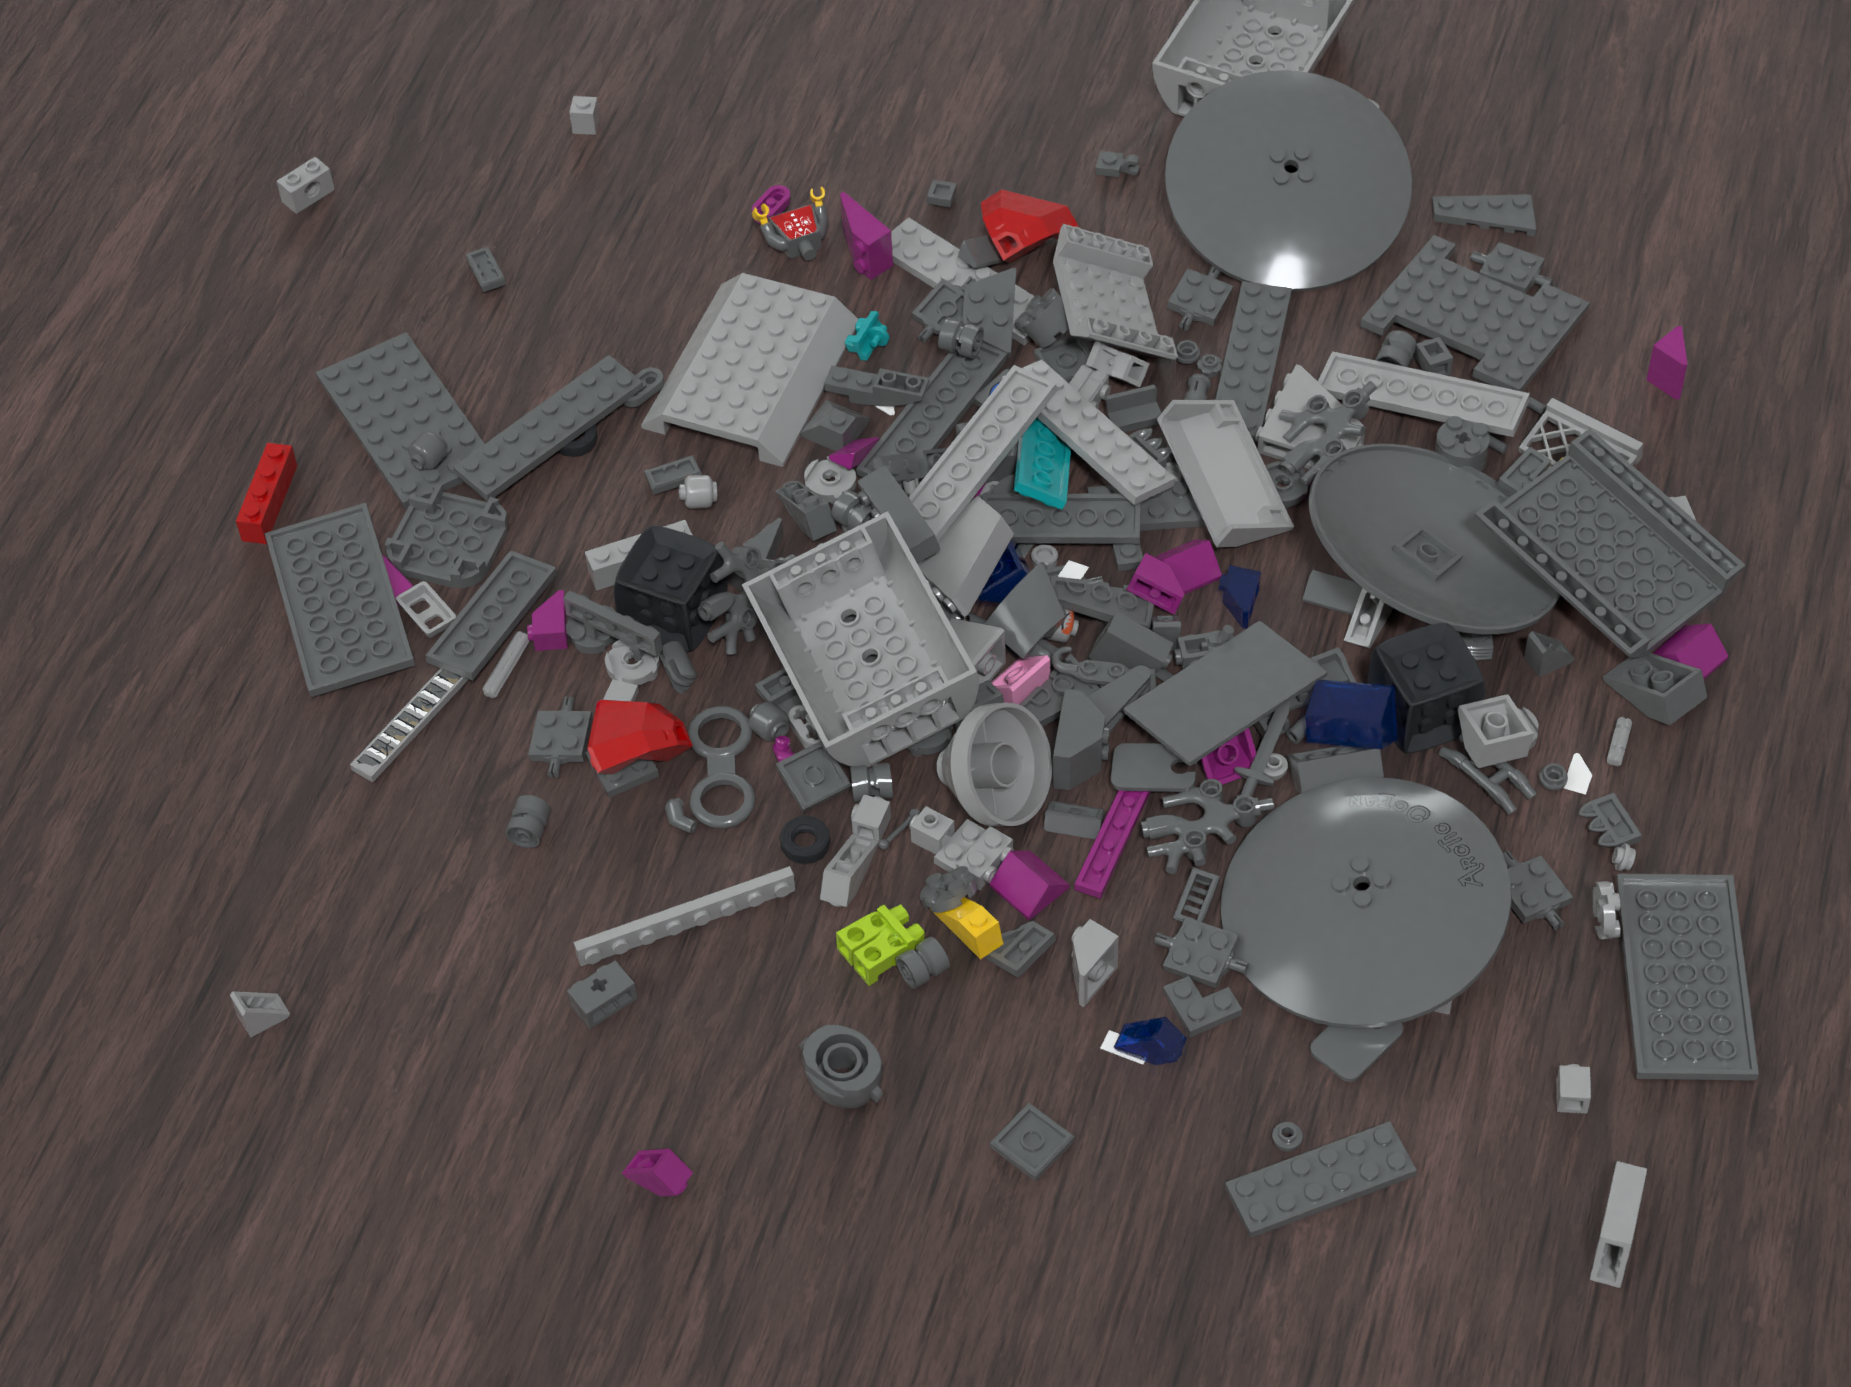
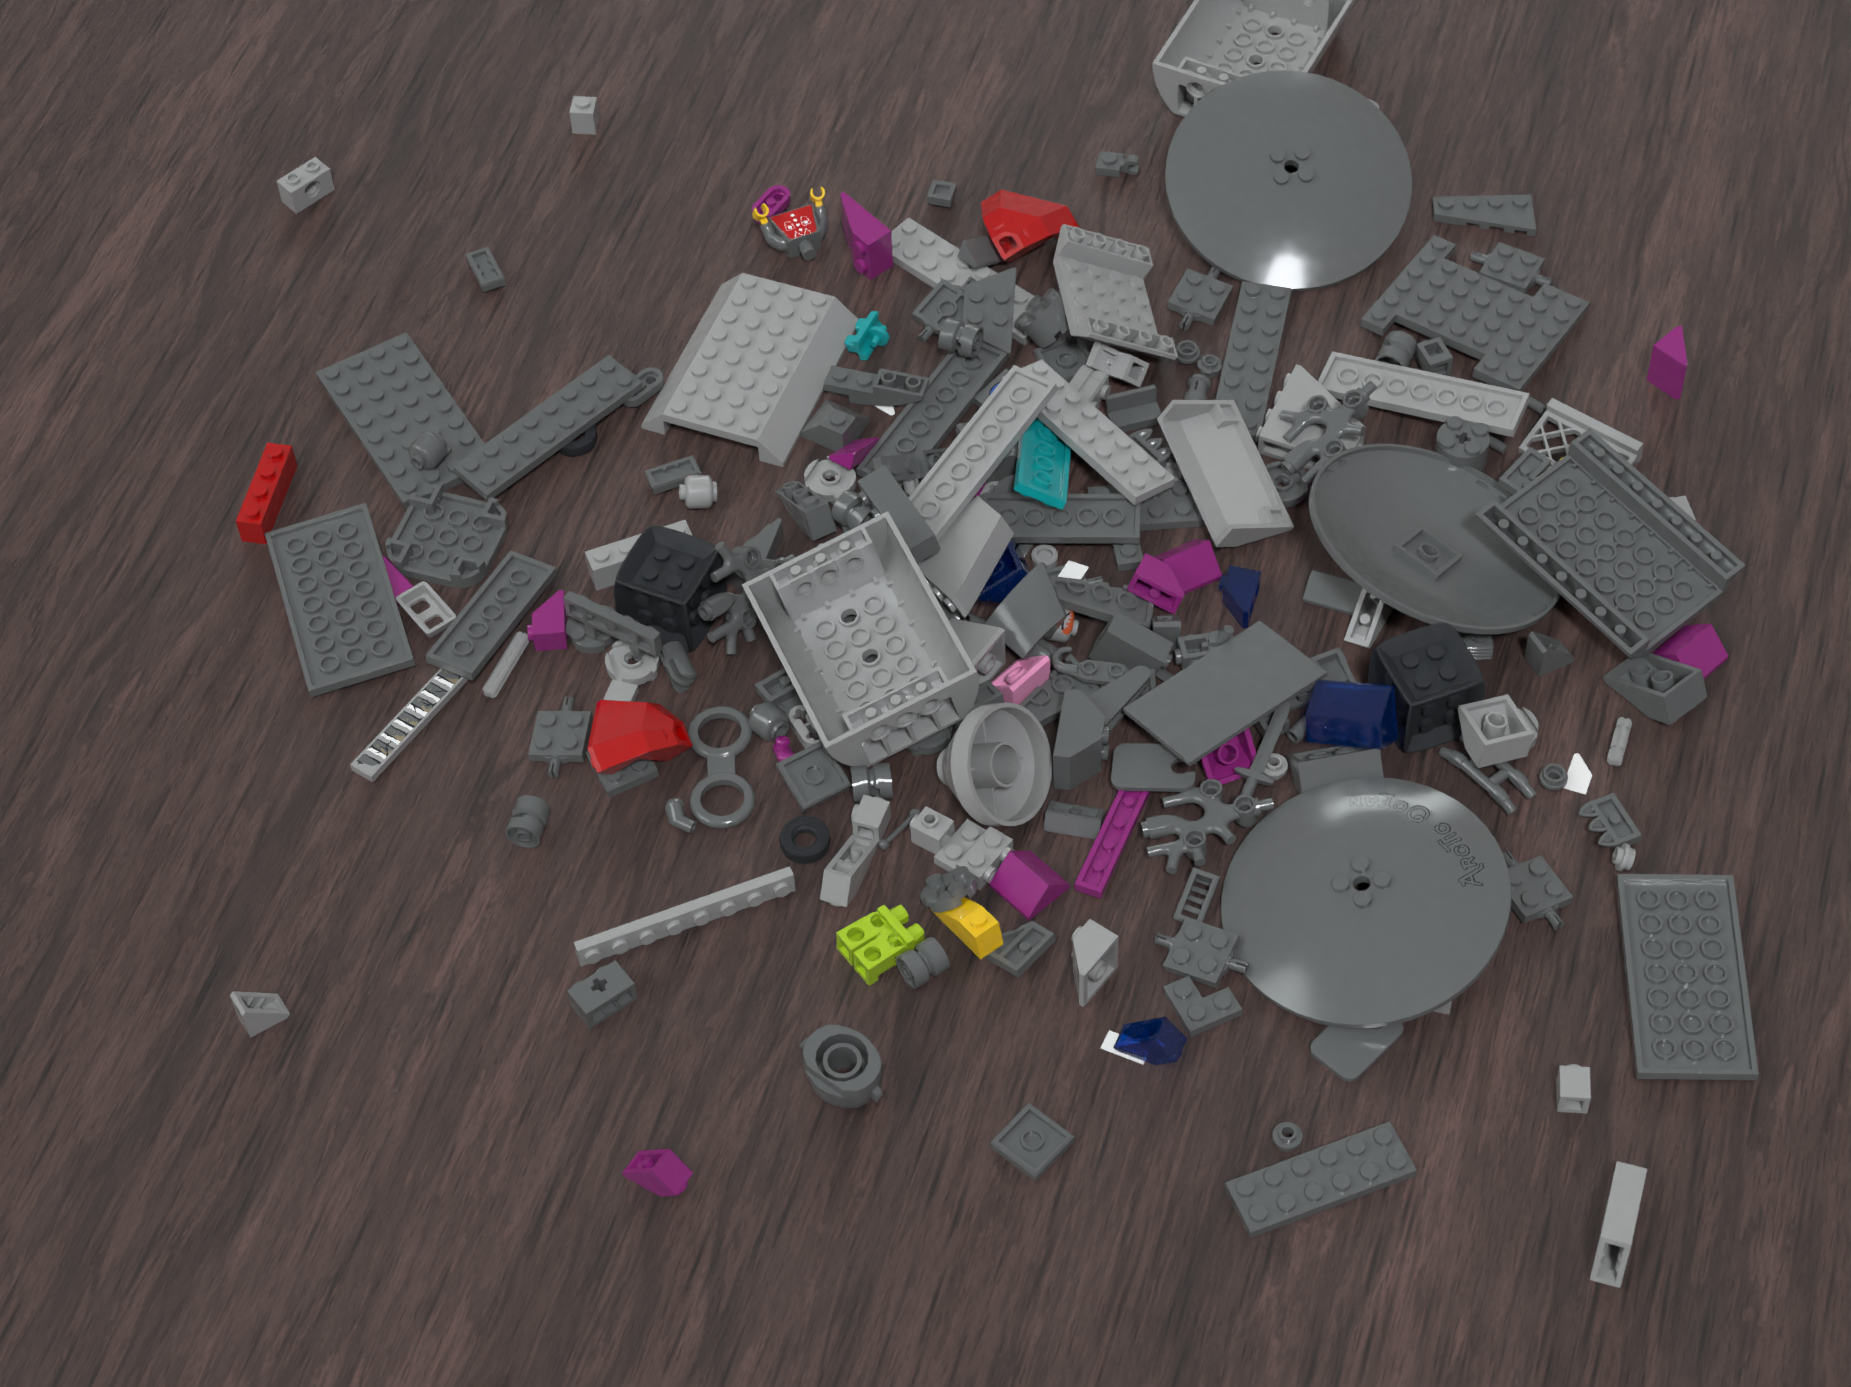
light grey plate [1593,881,1620,940] -> none

